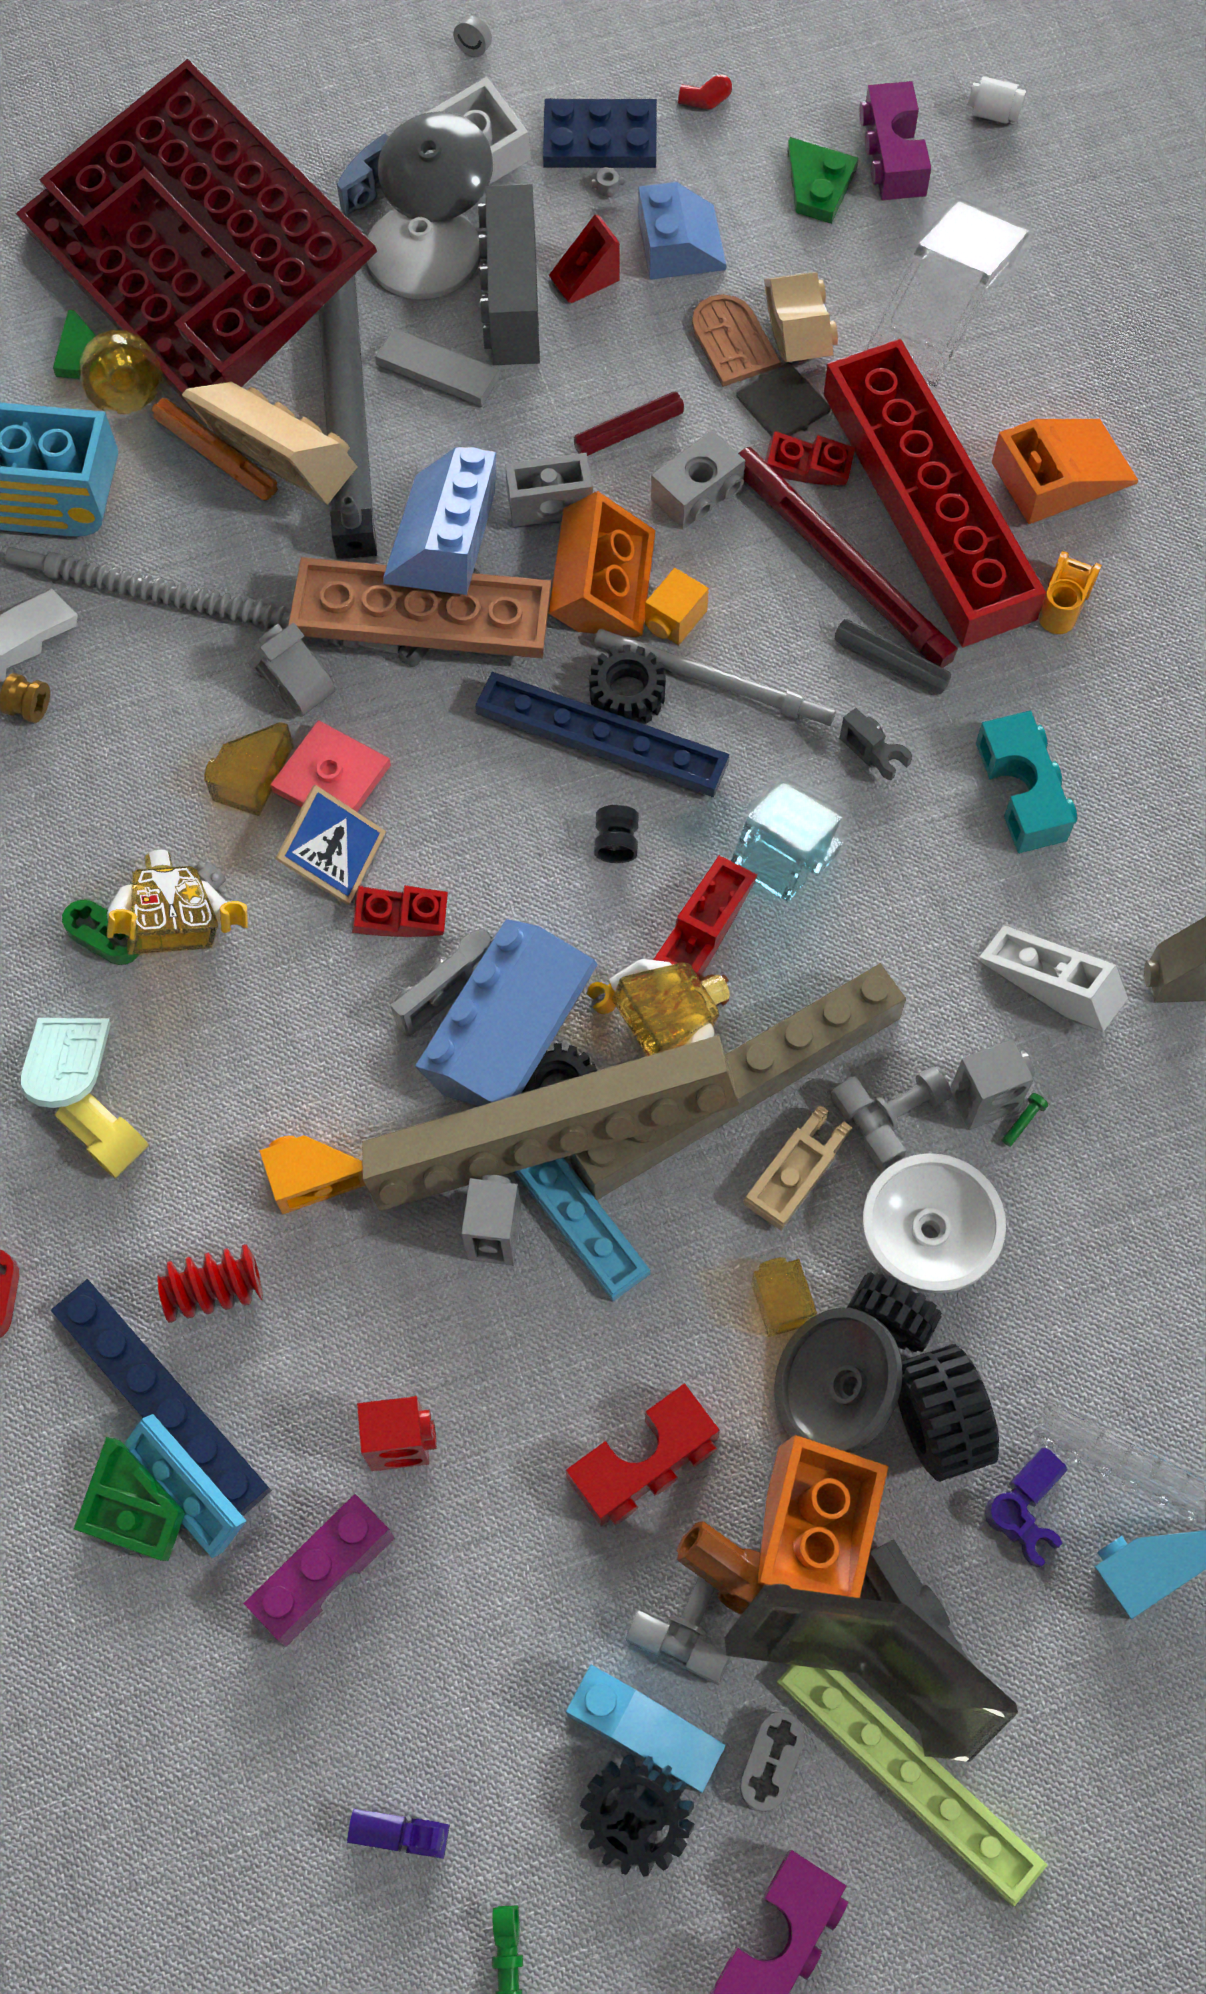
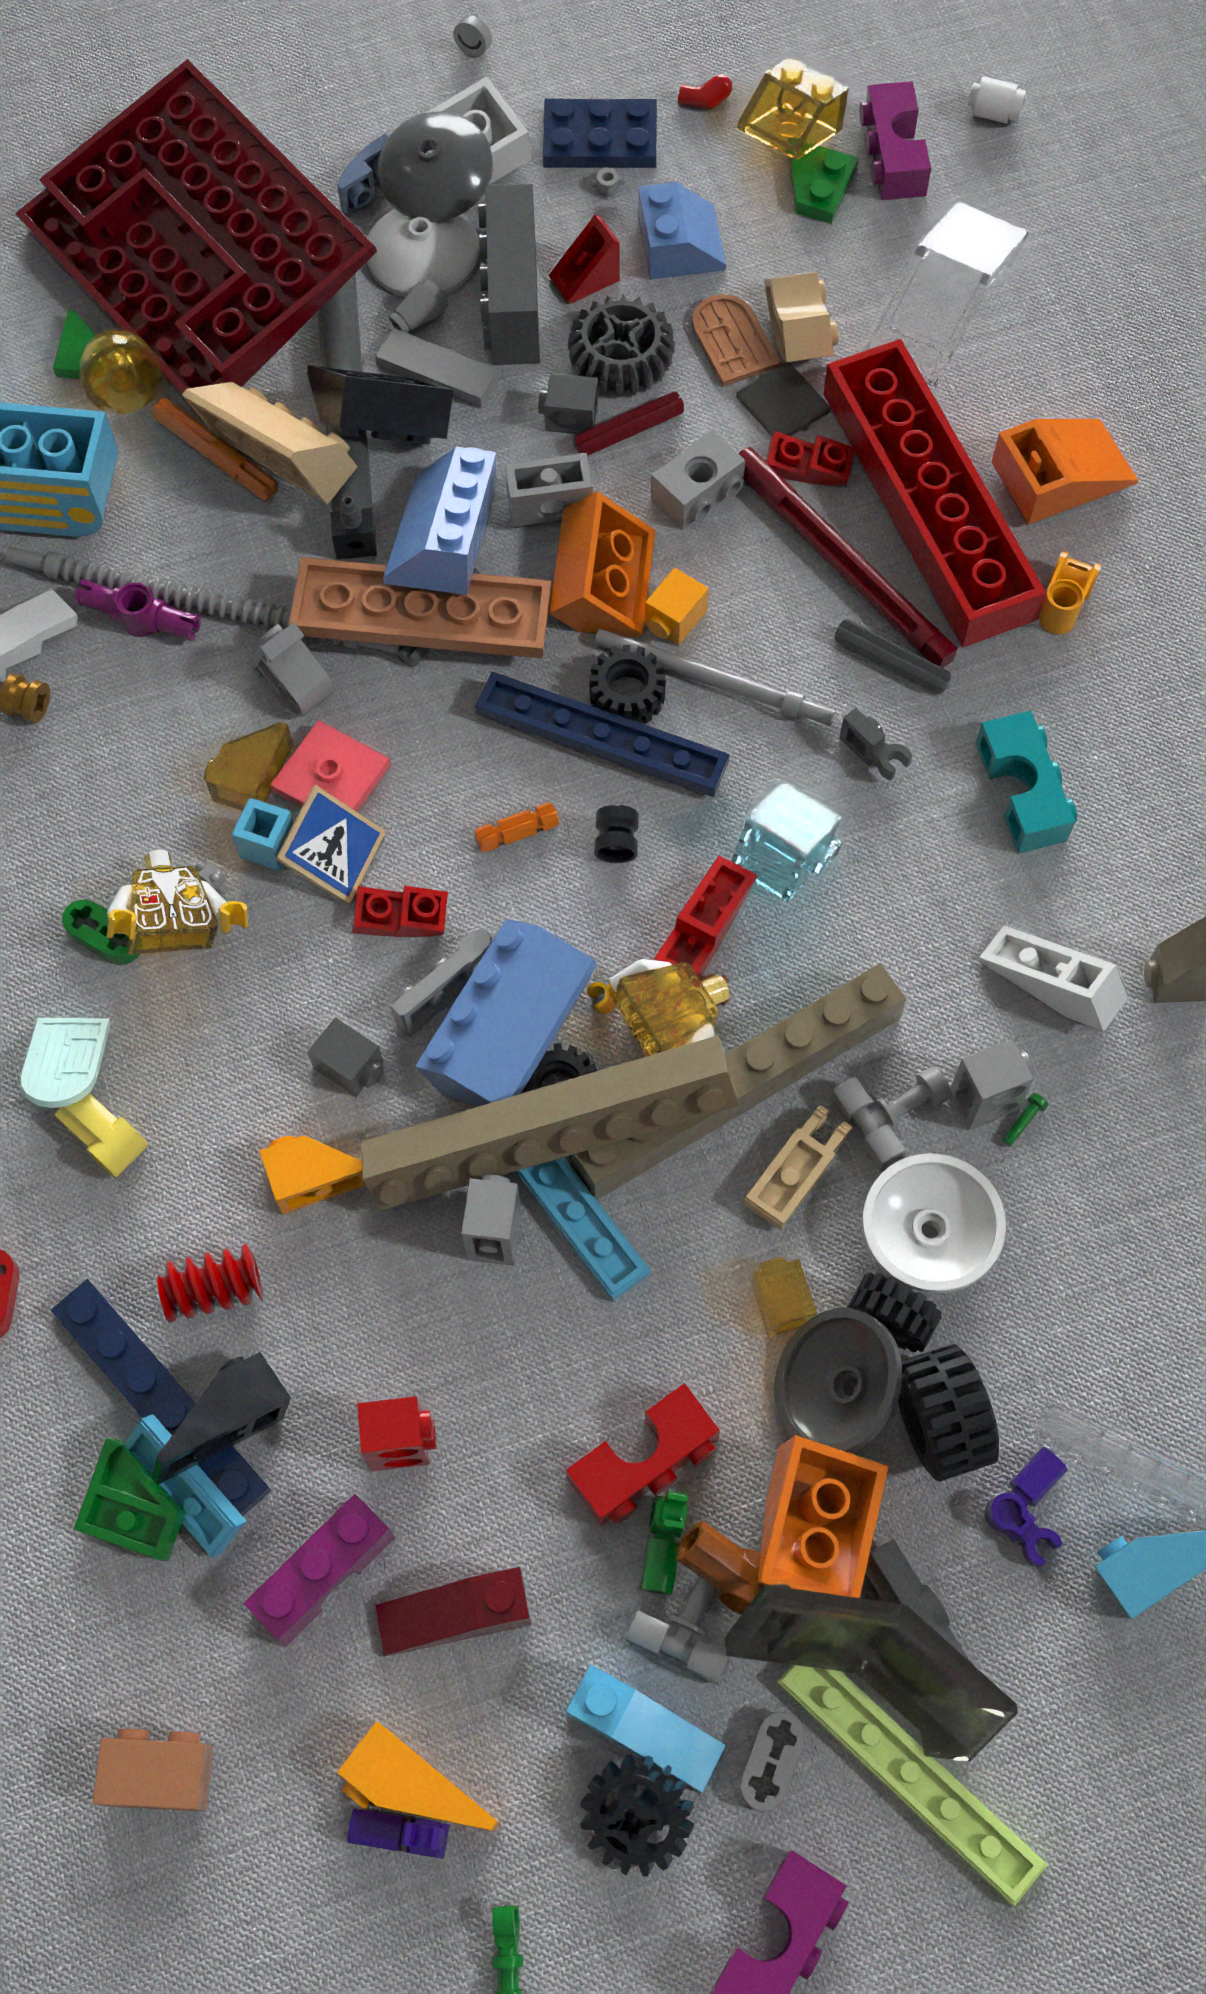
none -> magenta pin [75,579,201,641]
none -> nougat brick [93,1729,213,1812]
none -> black slope [151,1352,291,1486]
none -> medium azure brick [232,798,294,871]
none -> black slope [307,365,453,445]
none -> dark grey brick [307,1017,383,1097]
none -> light orange slope [337,1721,500,1832]
none -> dark red slope [375,1567,532,1657]
none -> light grey cone [389,279,448,333]
none -> orange axle [475,802,559,852]
none -> dark grey brick [538,373,598,434]
none -> dark grey gear [568,294,675,397]
none -> green bar [639,1491,688,1595]
none -> clear yellow slope [737,58,849,160]

